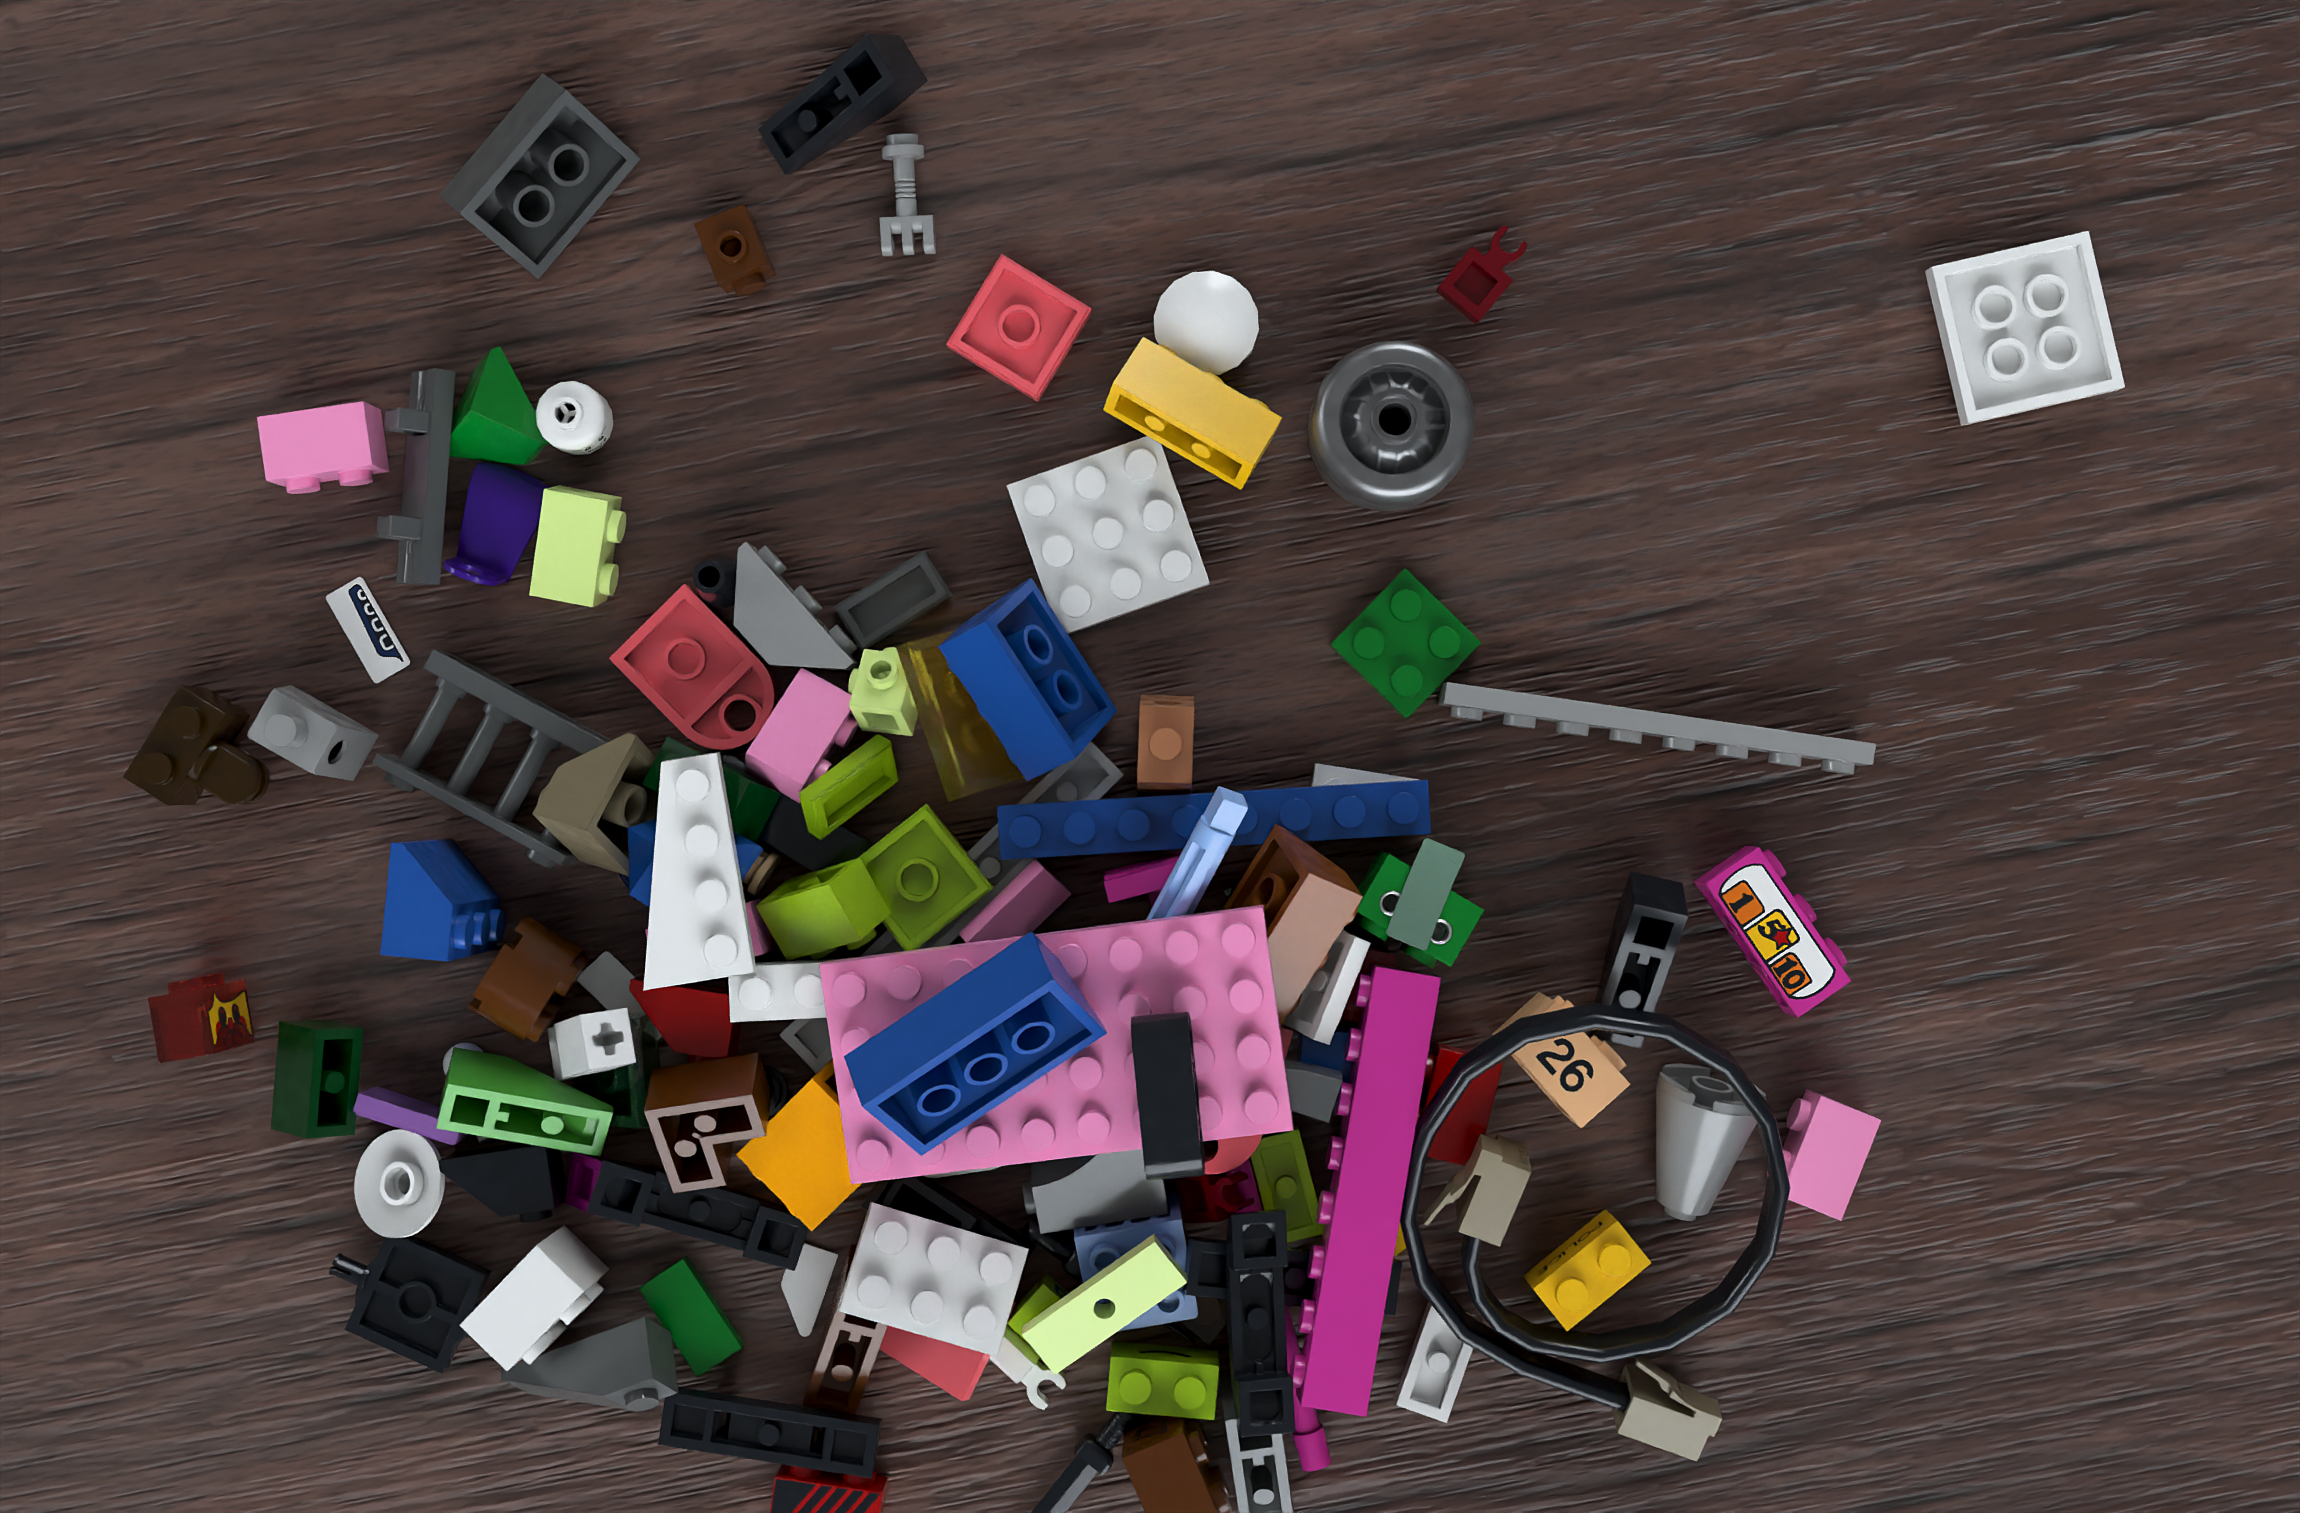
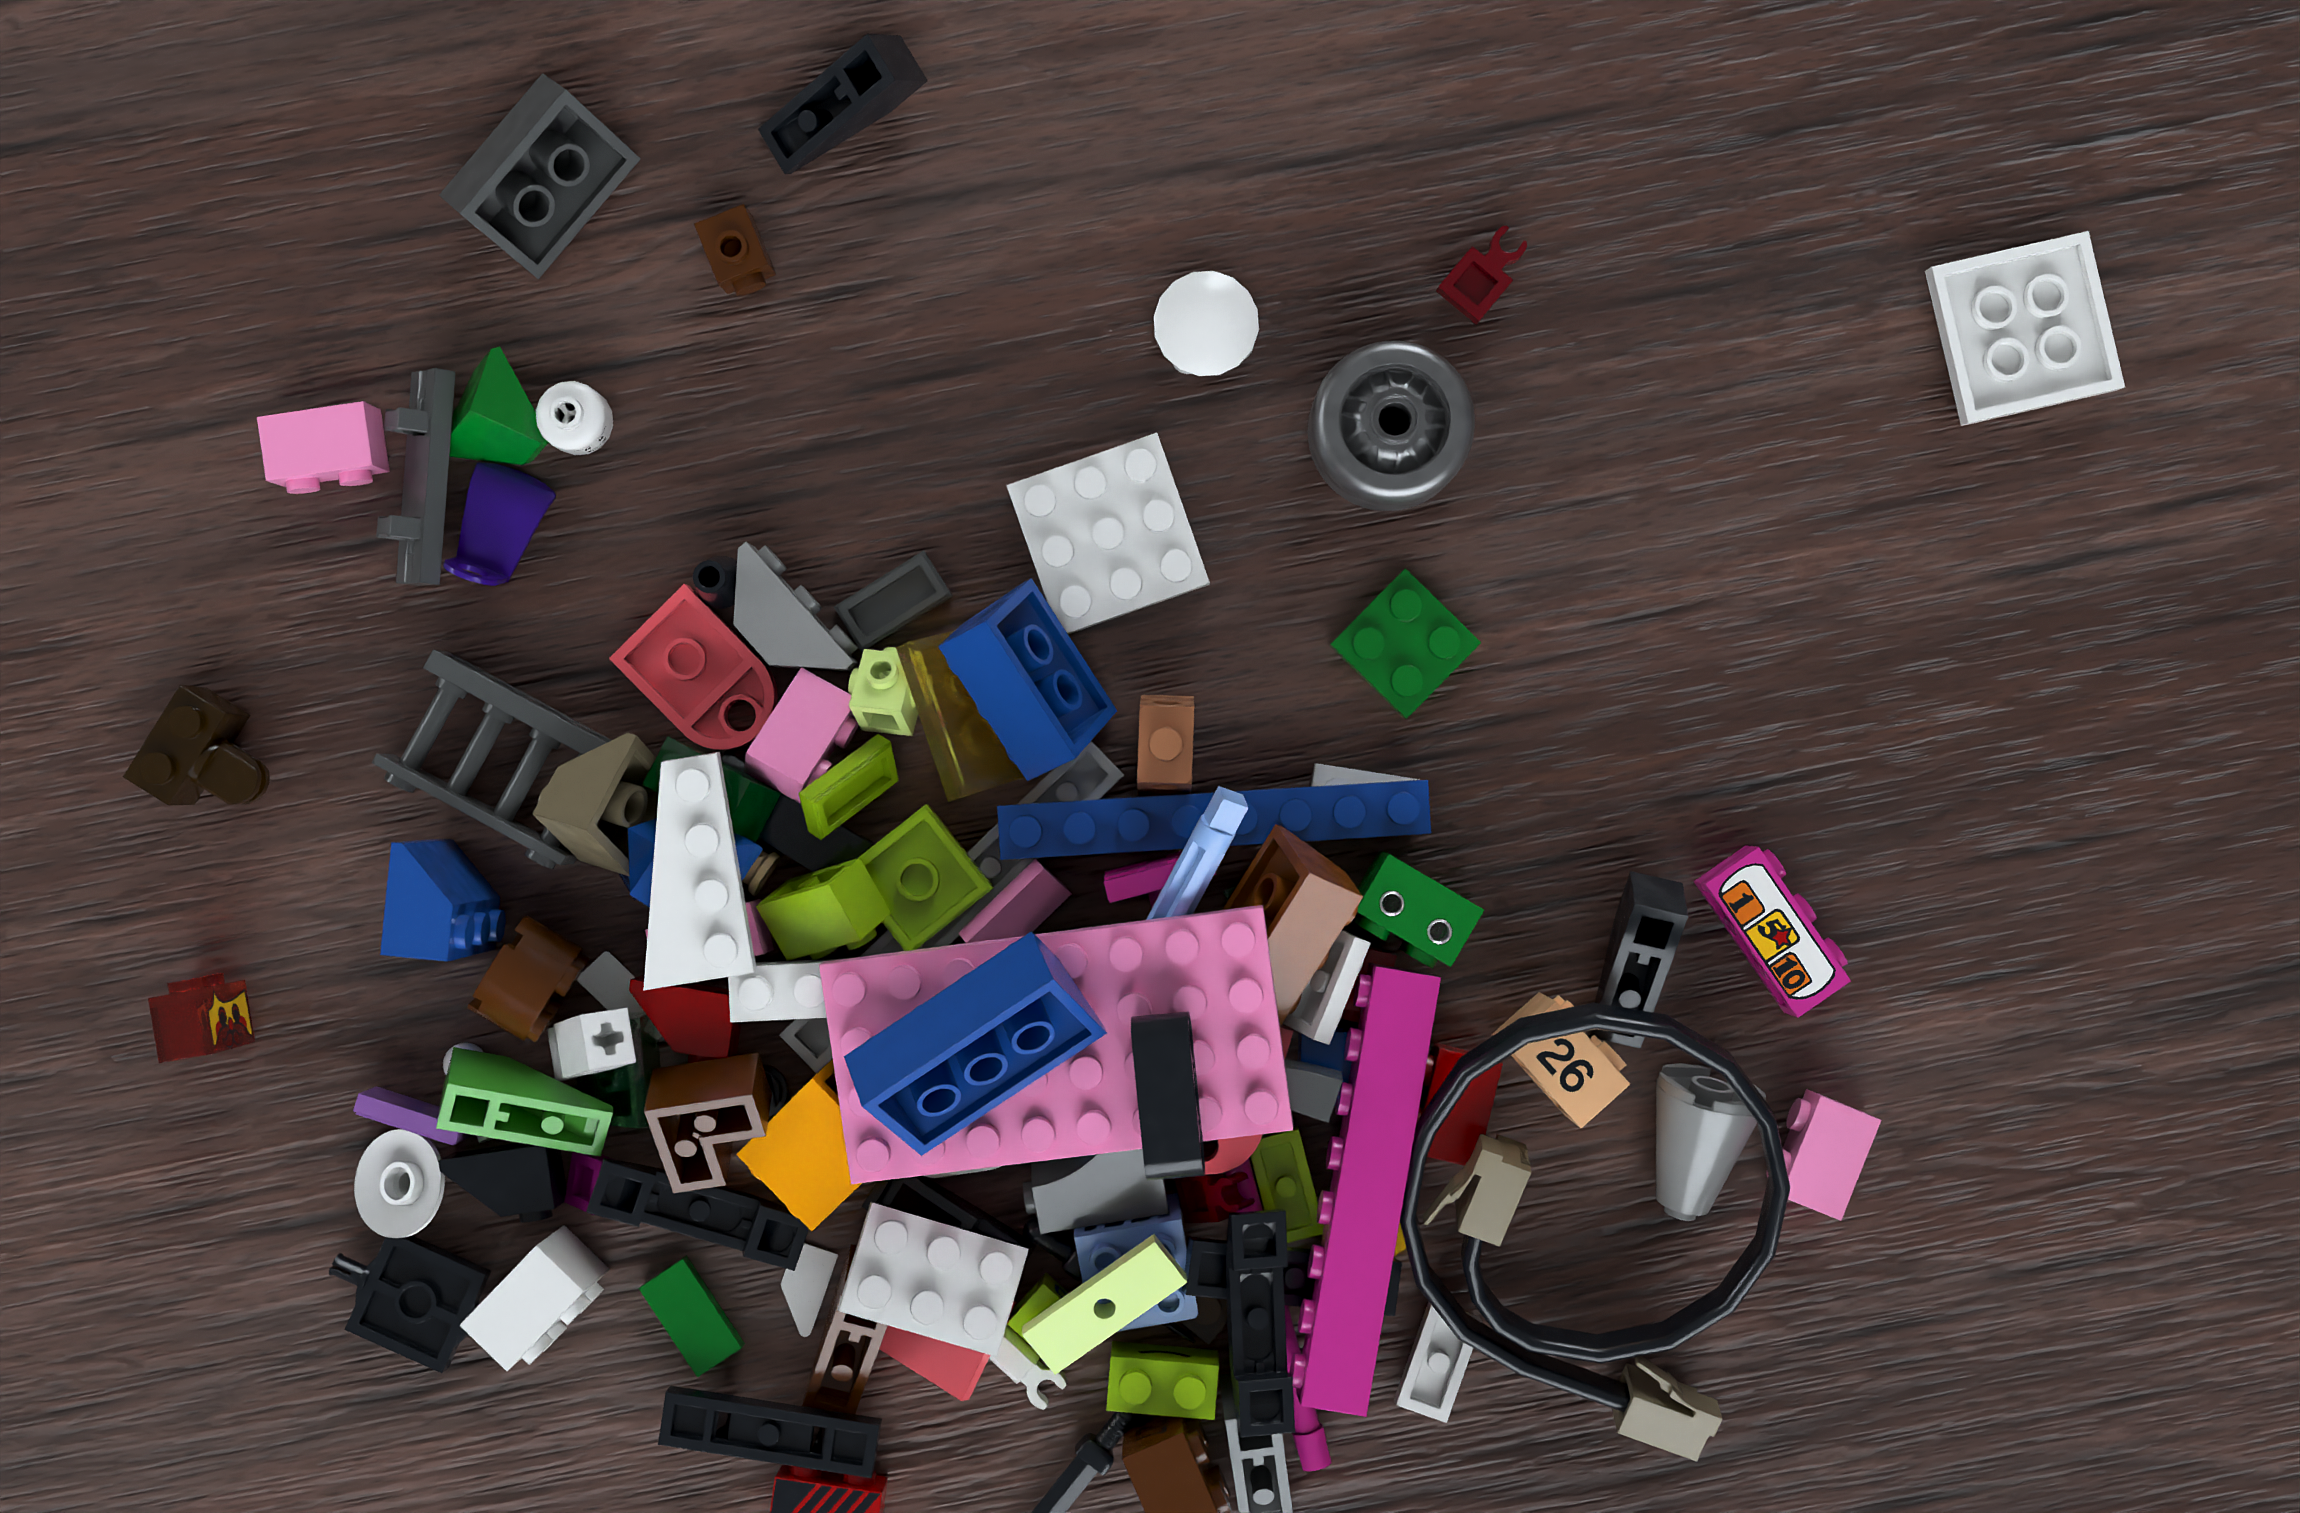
light grey torso [247,685,379,781] -> none
dark green brick [271,1020,363,1139] -> none
white sticker [326,577,410,683] -> none
dark grey slope [501,1317,679,1412] -> none
yellowish green brick [529,485,626,607] -> none
light grey hinge [879,134,936,256] -> none
coral tile [946,254,1093,402] -> none
yellow brick [1103,337,1282,490] -> none
sand green sticker [1386,838,1465,950] -> none
light grey plate [1438,682,1876,774] -> none
yellow brick [1523,1209,1651,1331] -> none

